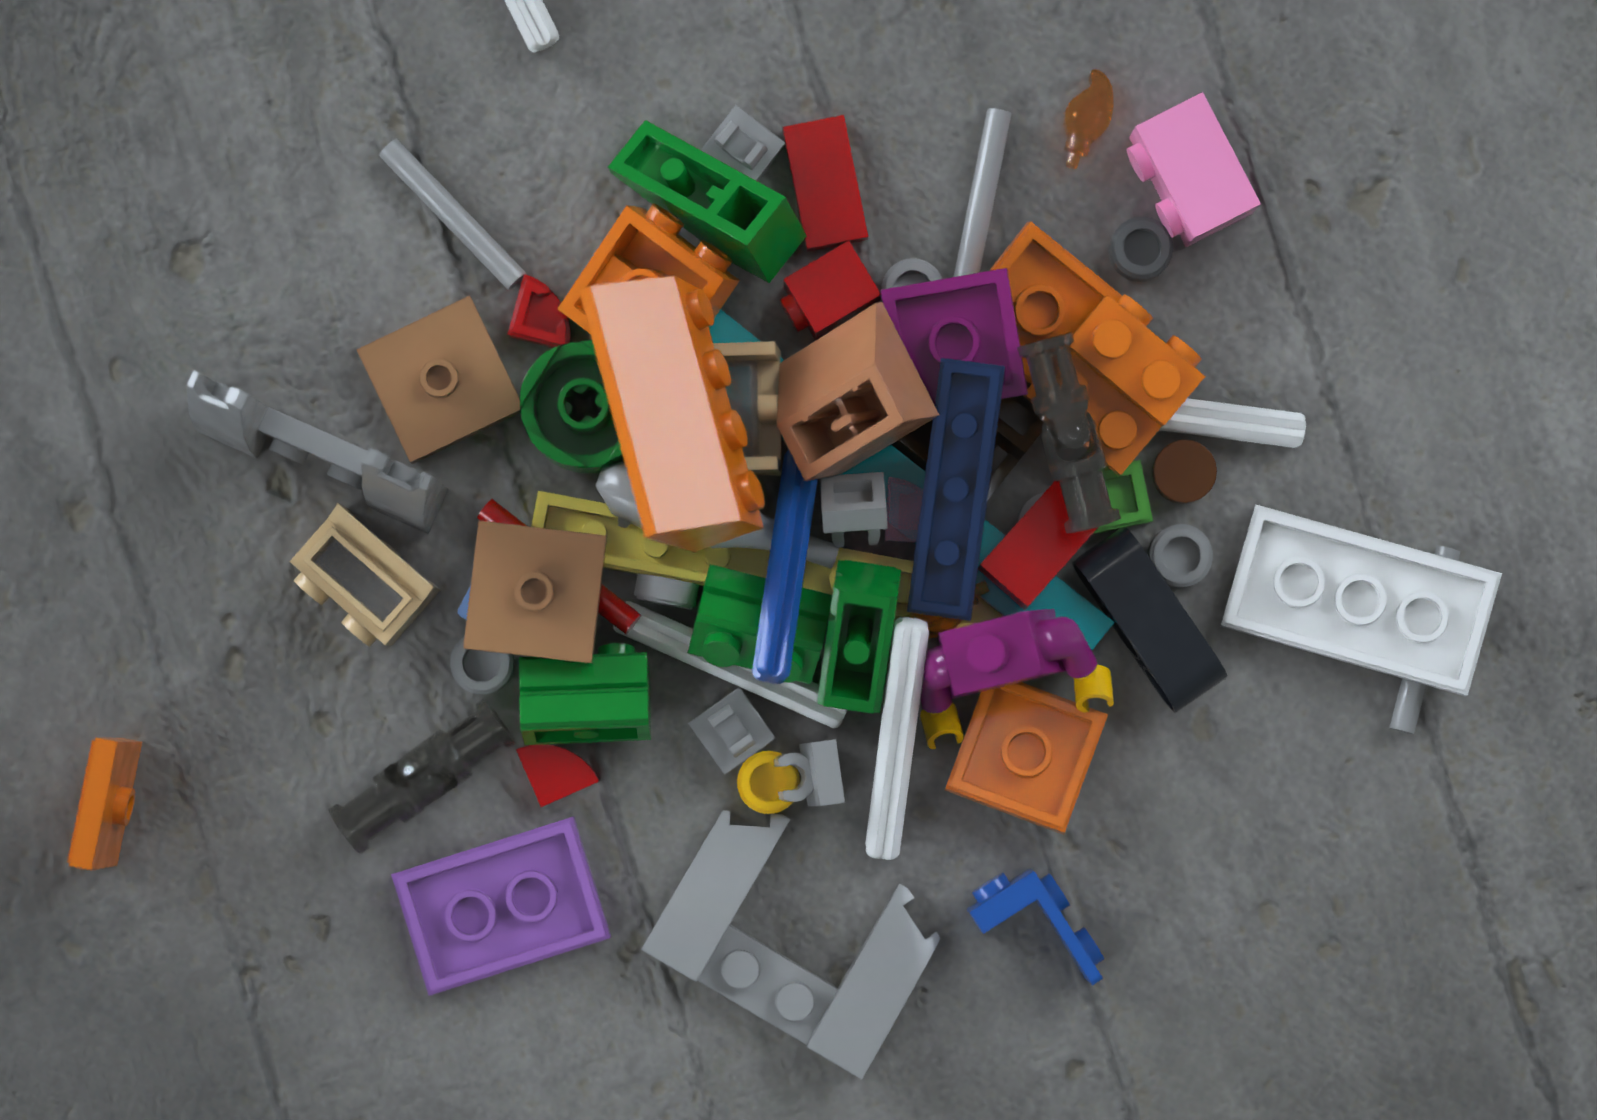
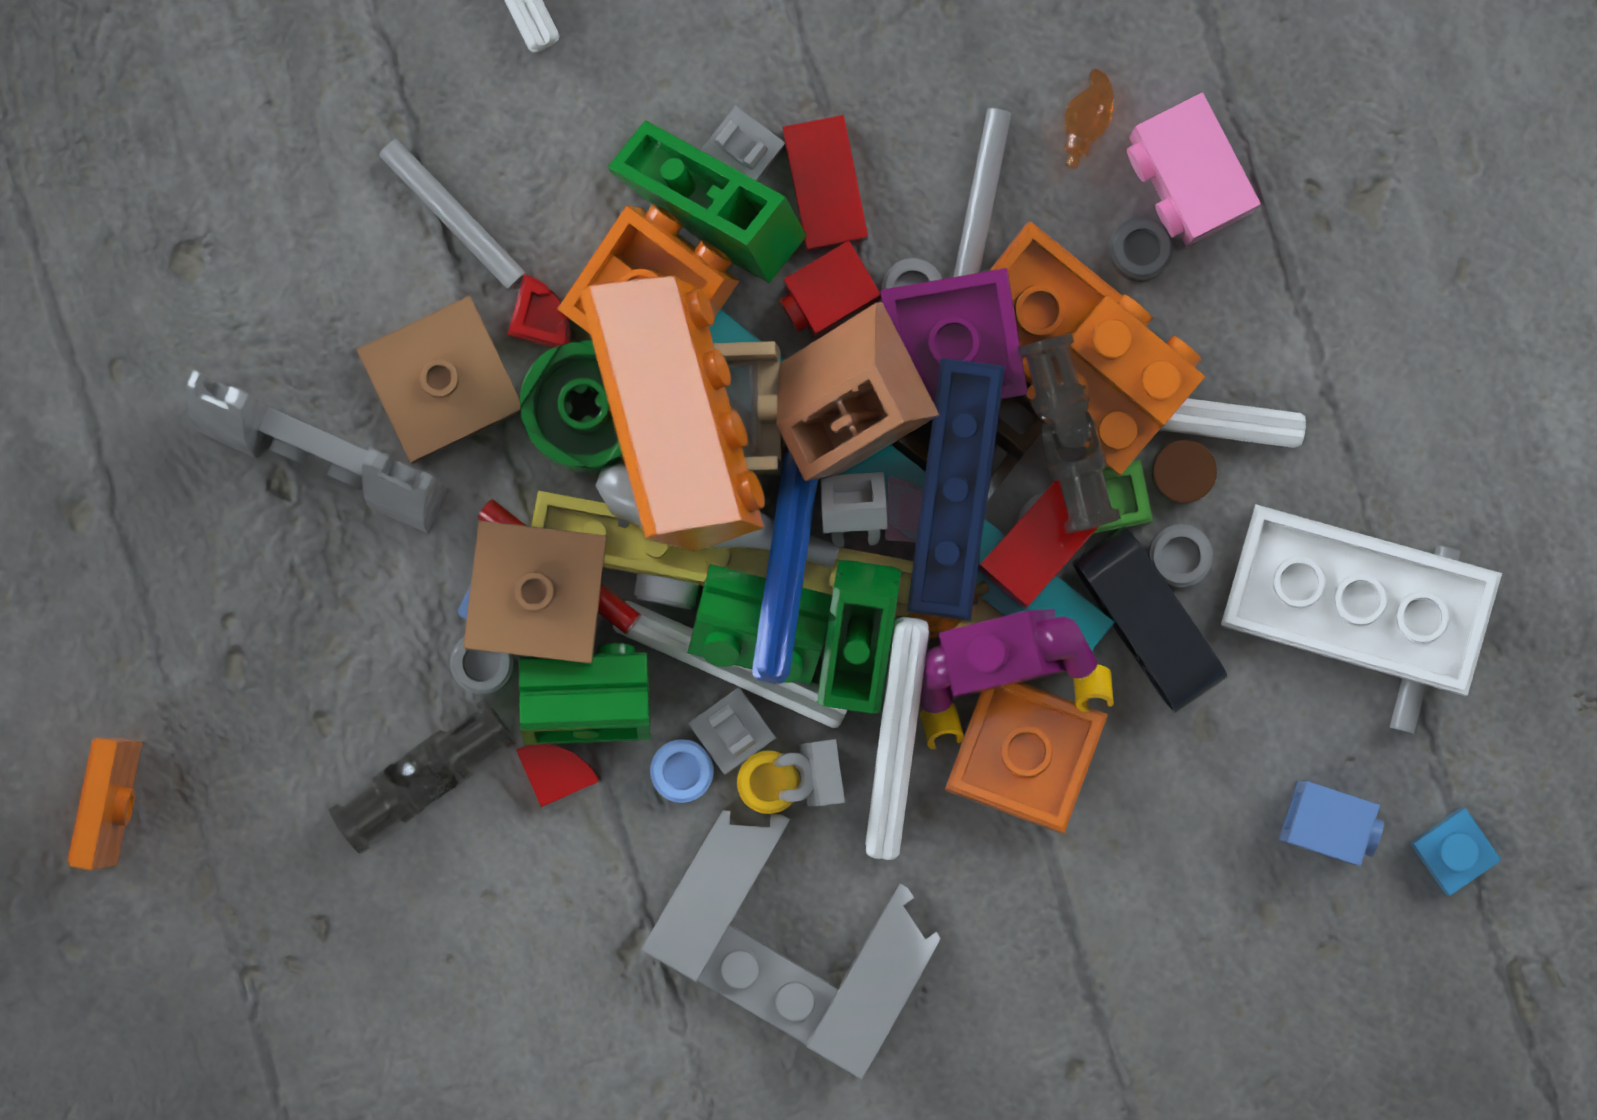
tan window [289,503,441,647] -> none
medium lavender tile [391,816,612,996] -> none
blue bracket [967,868,1105,986] -> none
none -> light blue tile [650,739,714,803]
none -> medium blue brick [1278,780,1384,866]
none -> dark azure plate [1410,807,1501,896]

